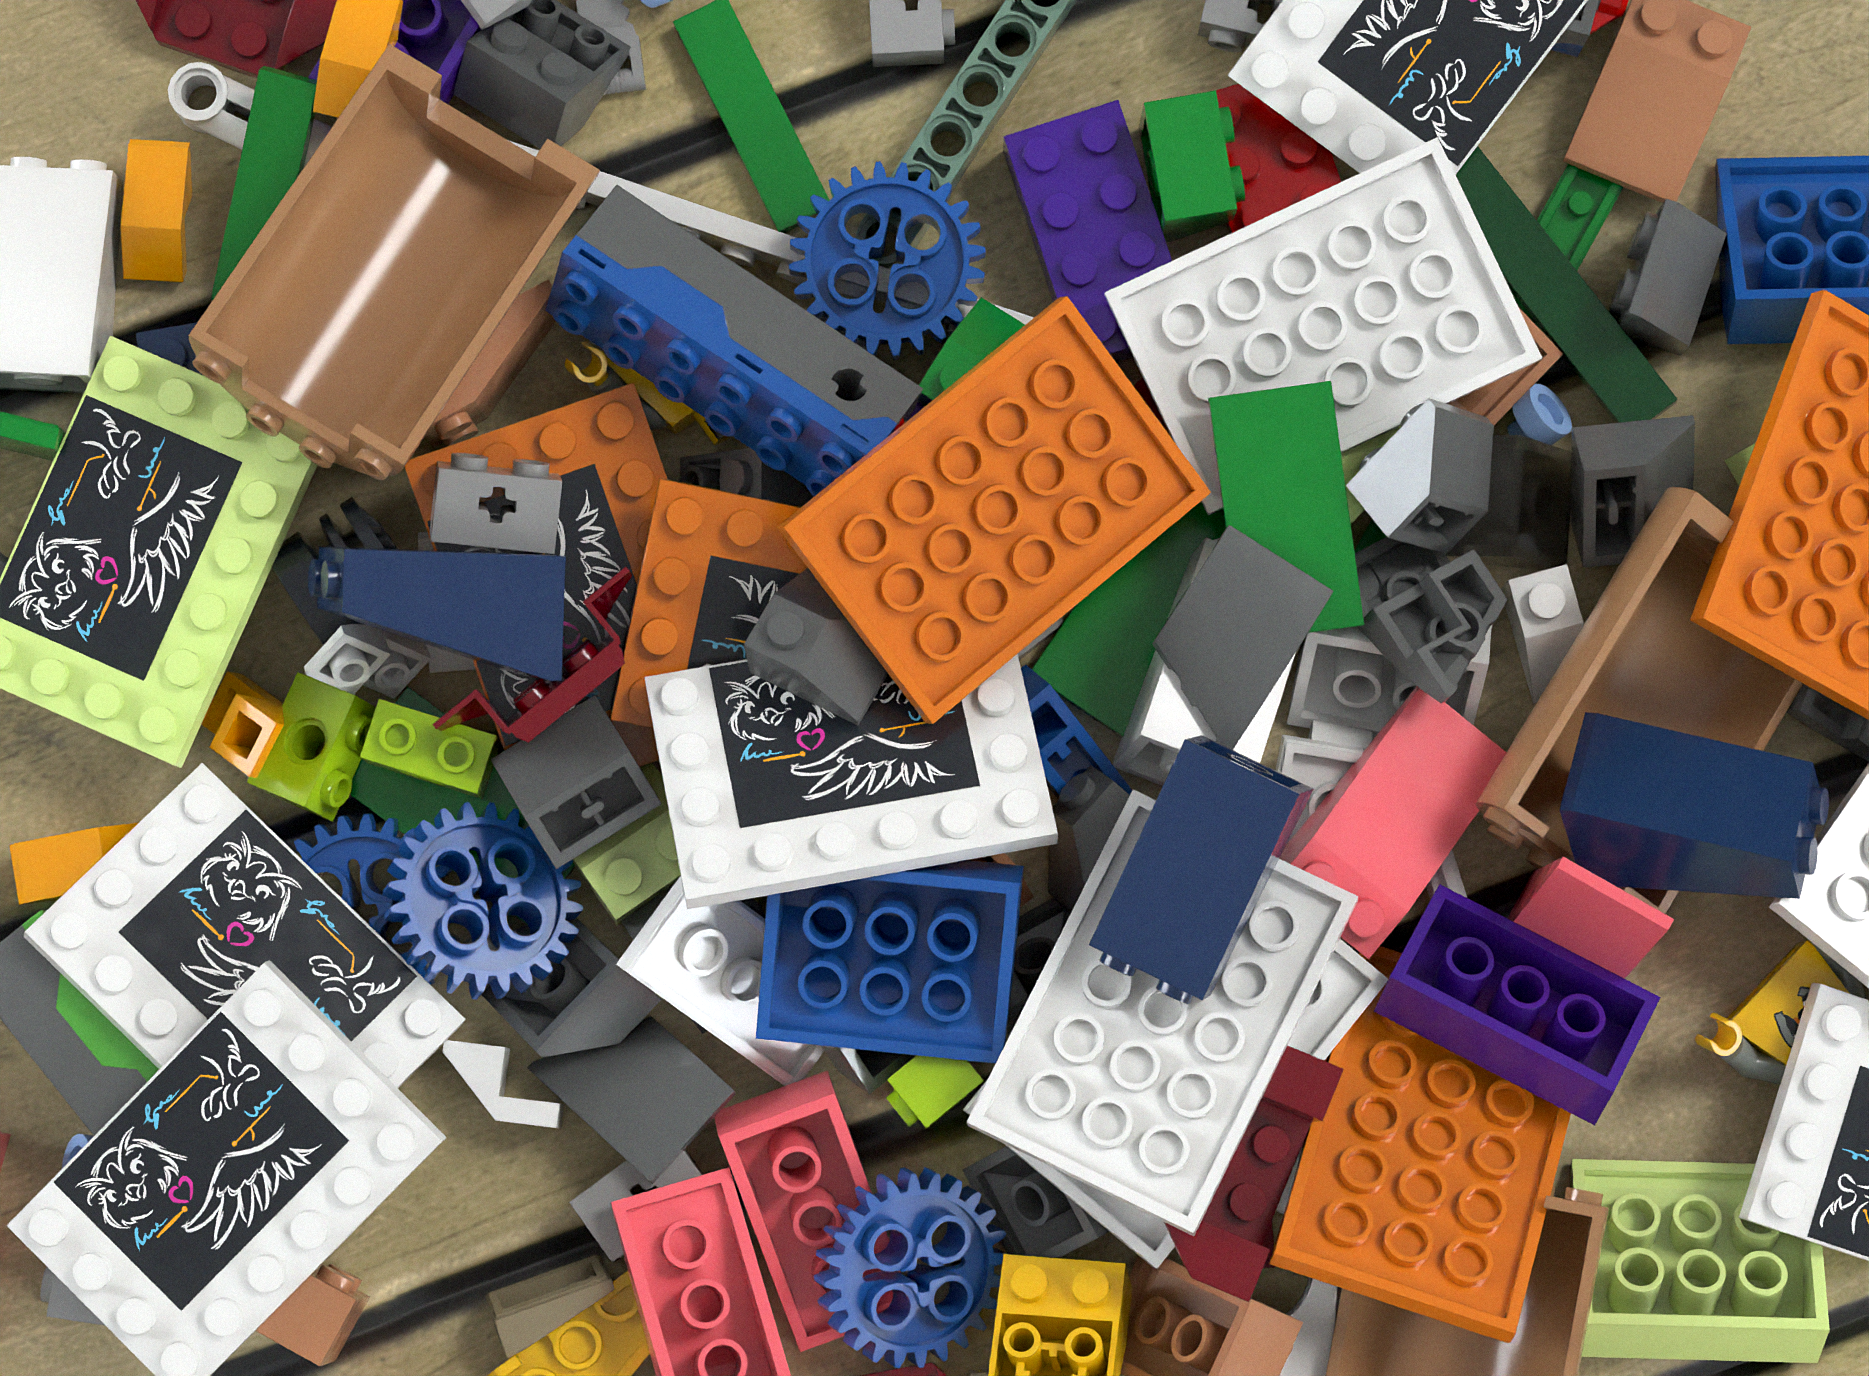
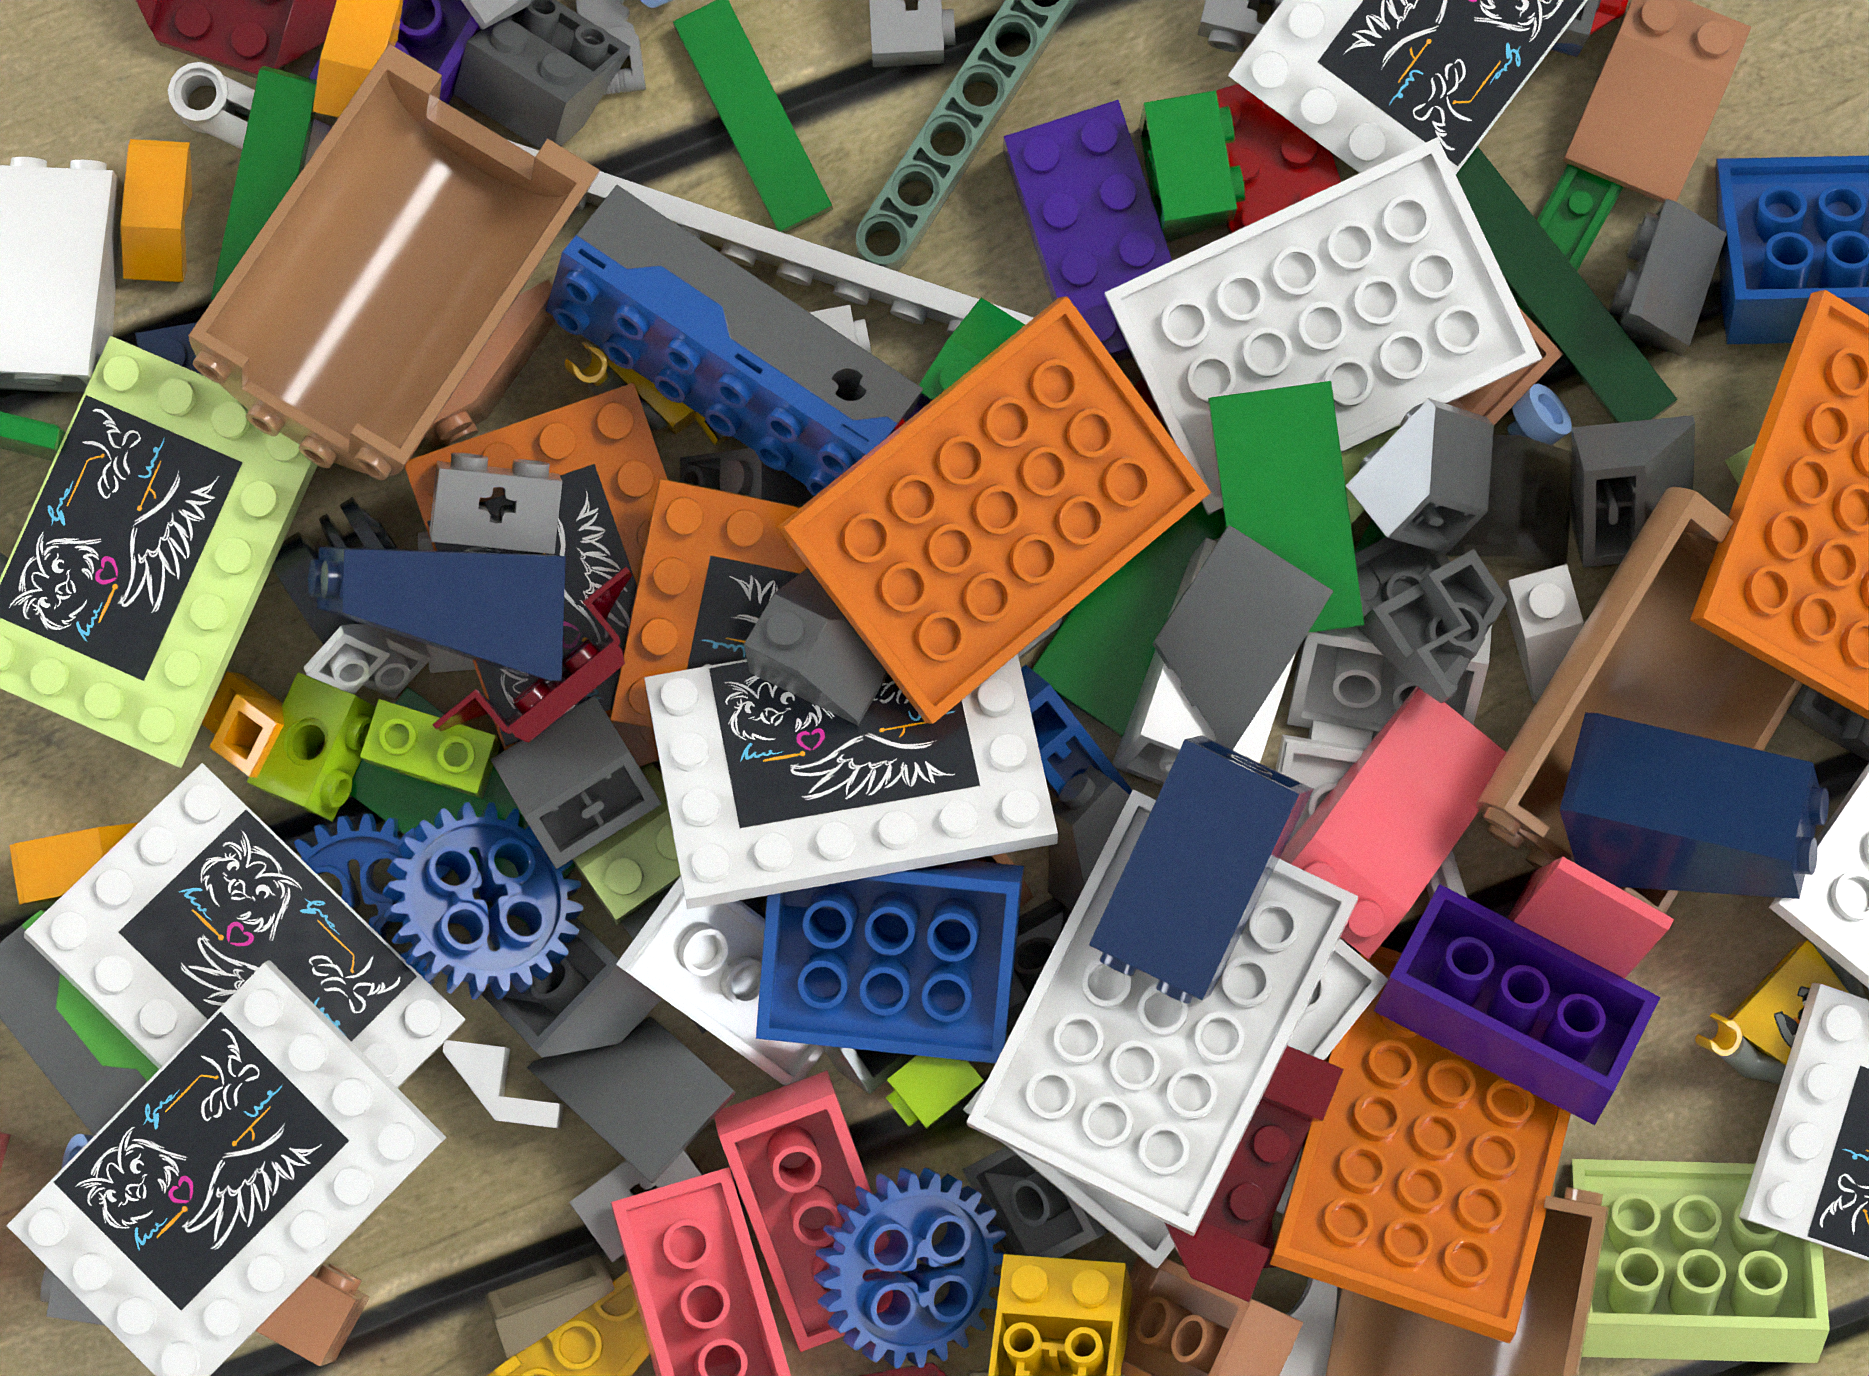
blue gear [789,161,986,360] -> none

